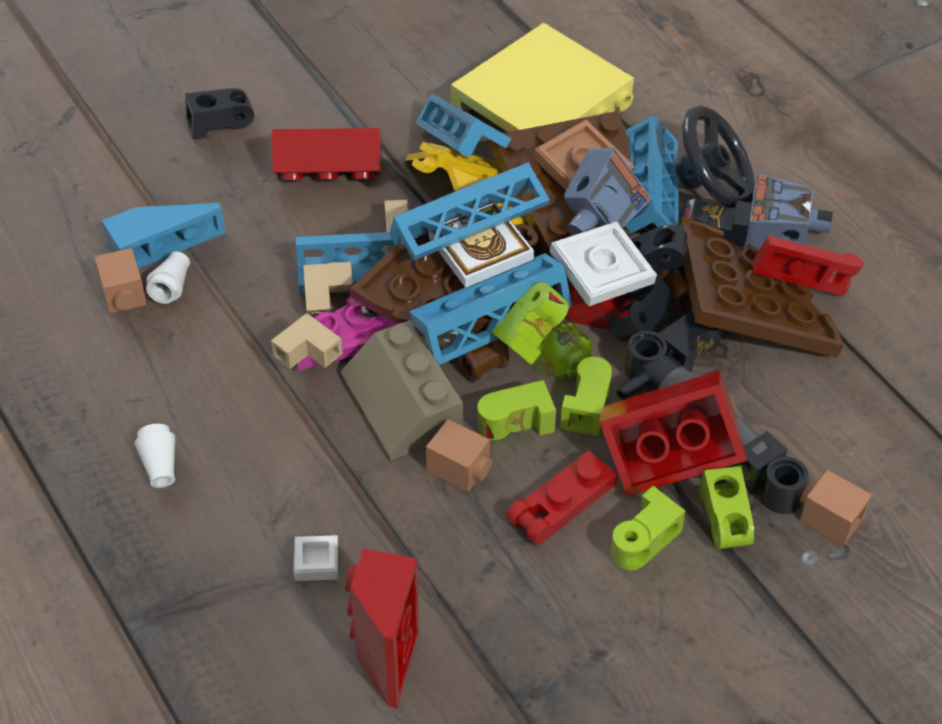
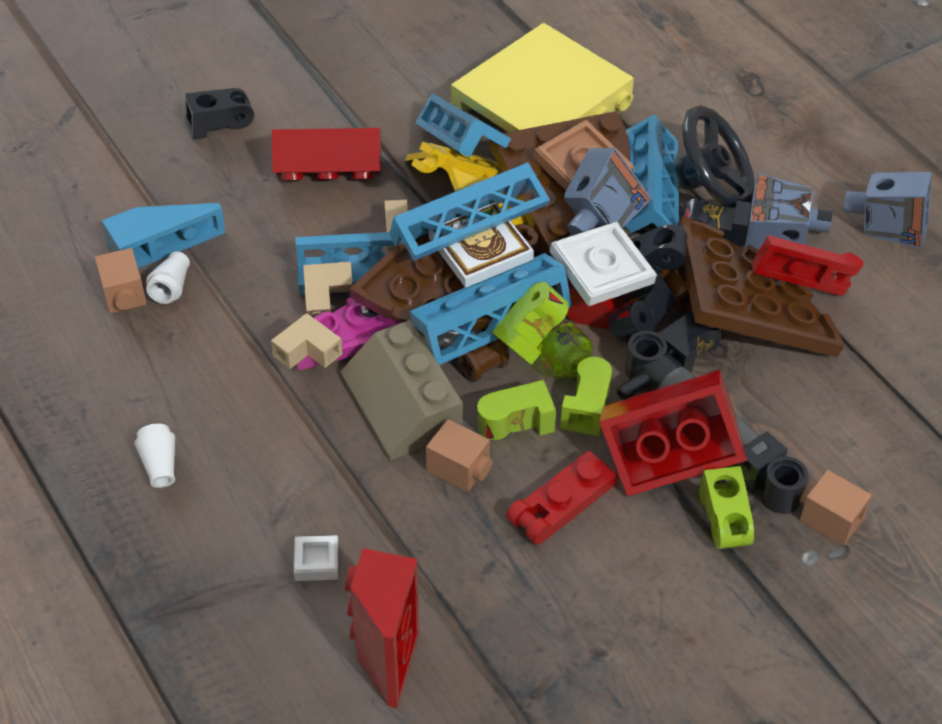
lime leg [611,486,685,571] -> none
none -> sand blue torso [844,172,932,248]

